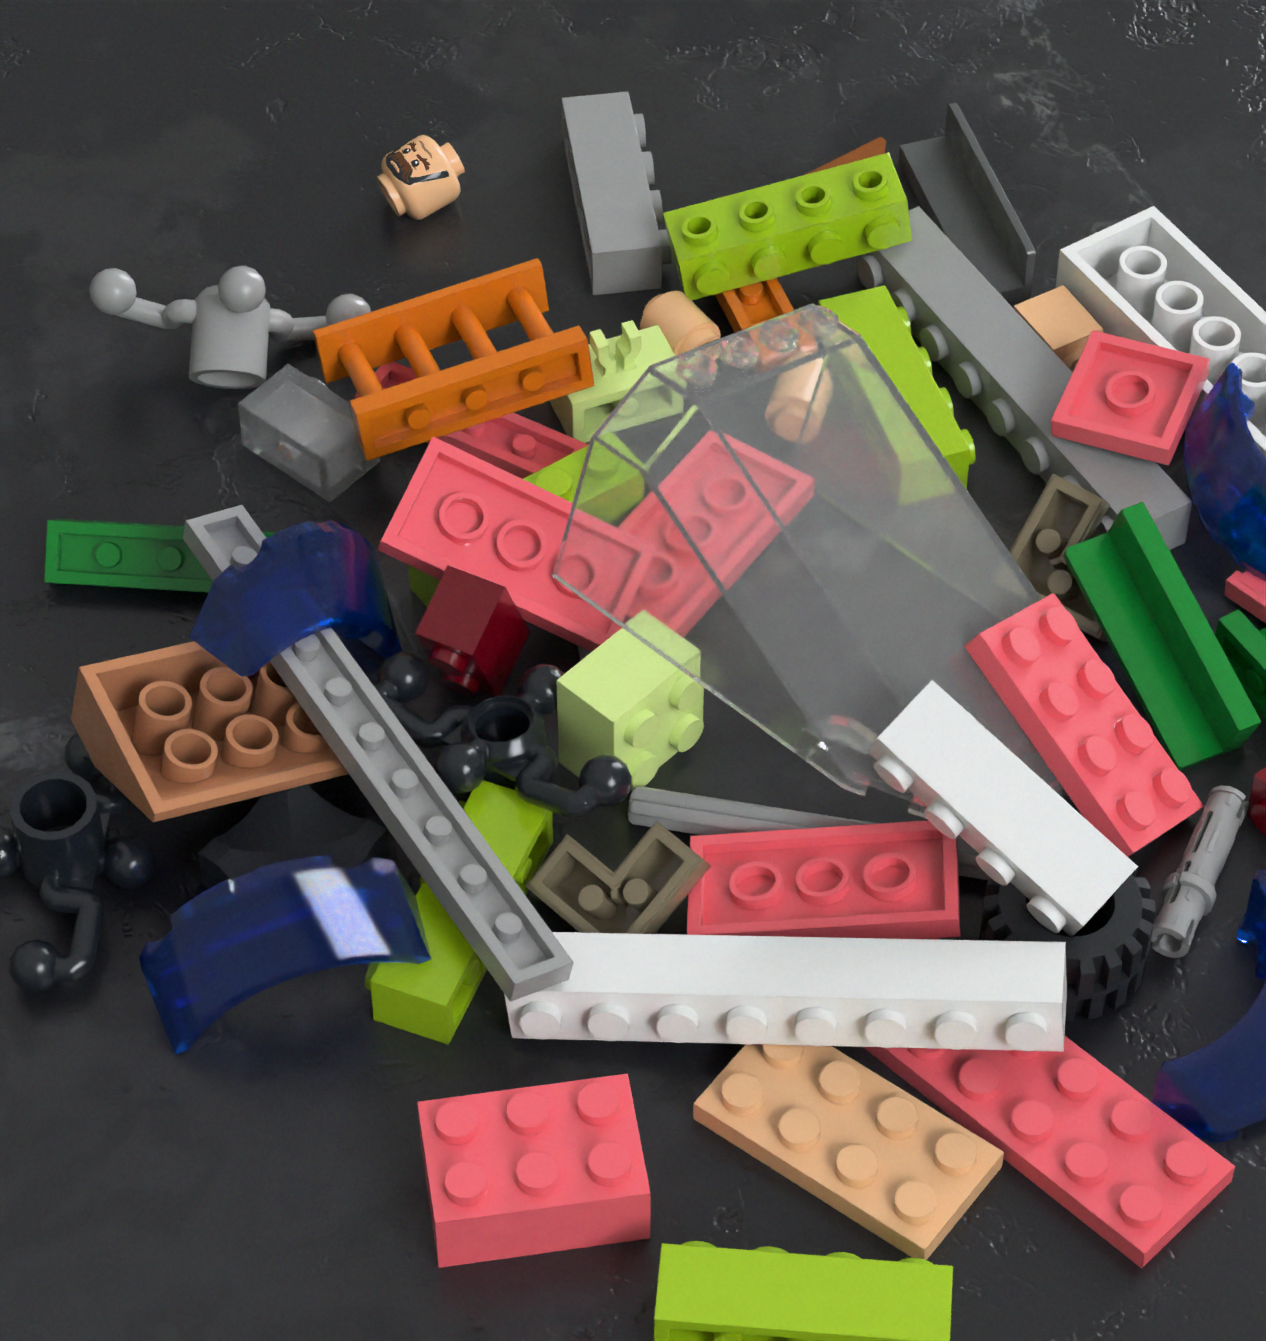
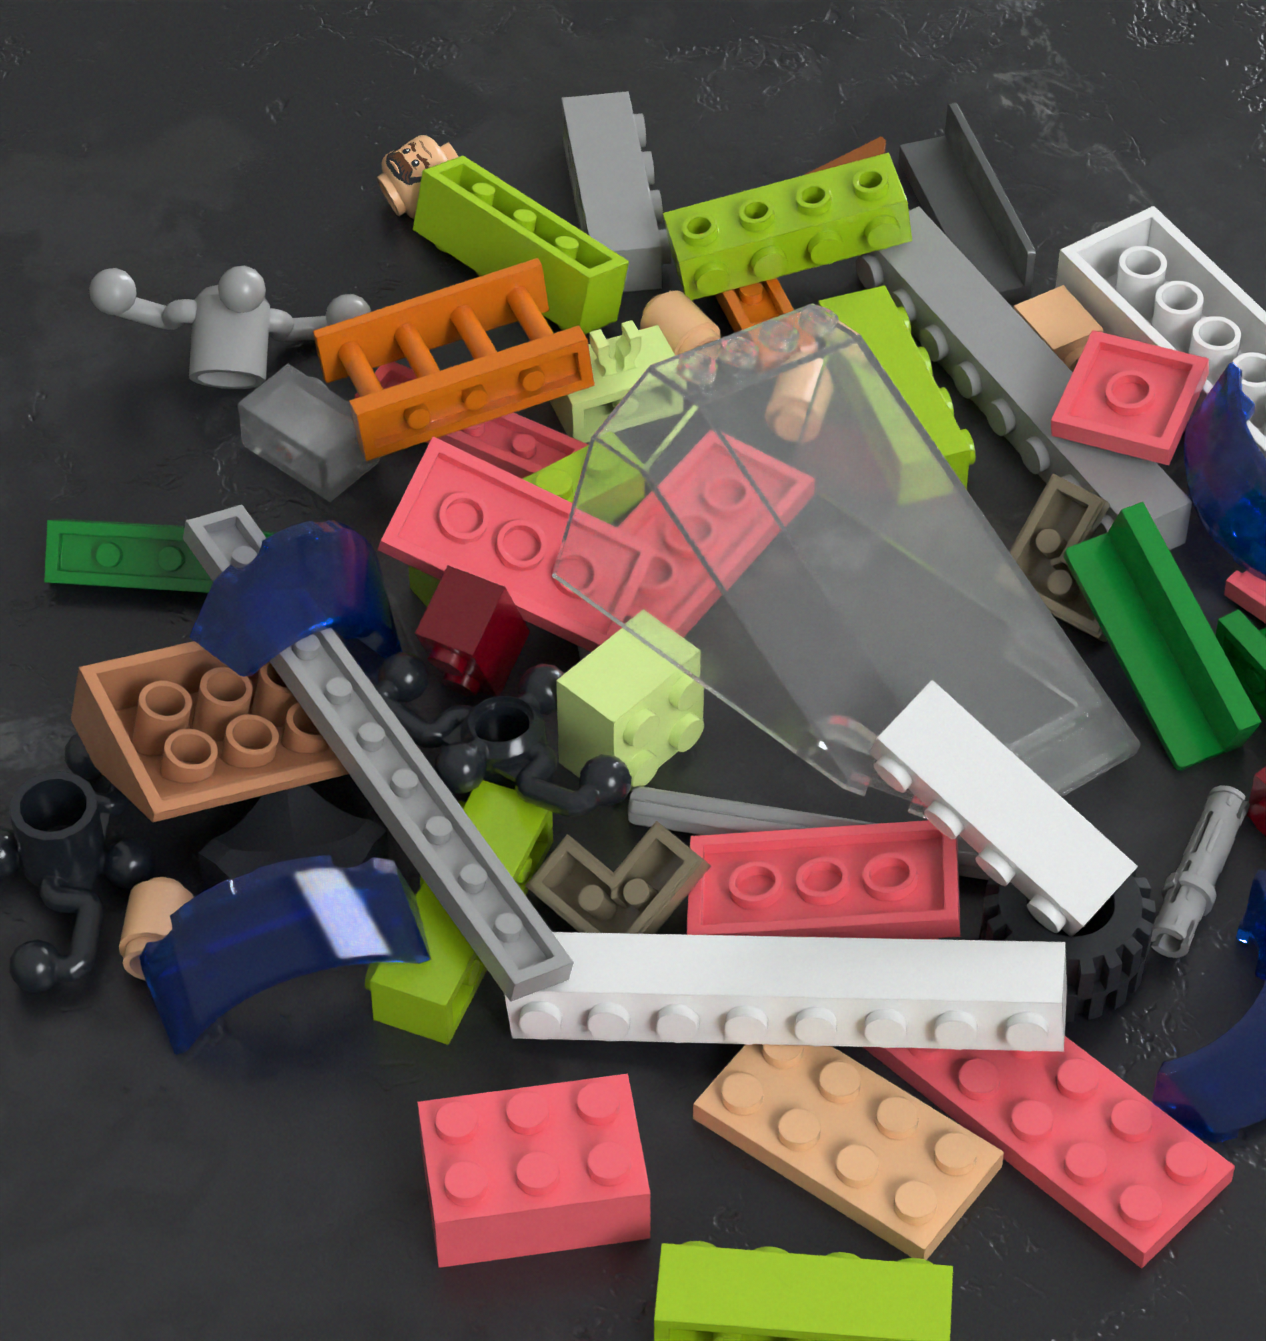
coral plate [964,593,1204,857] -> none
none -> light nougat brick [119,877,196,982]
none -> lime brick [413,155,629,335]

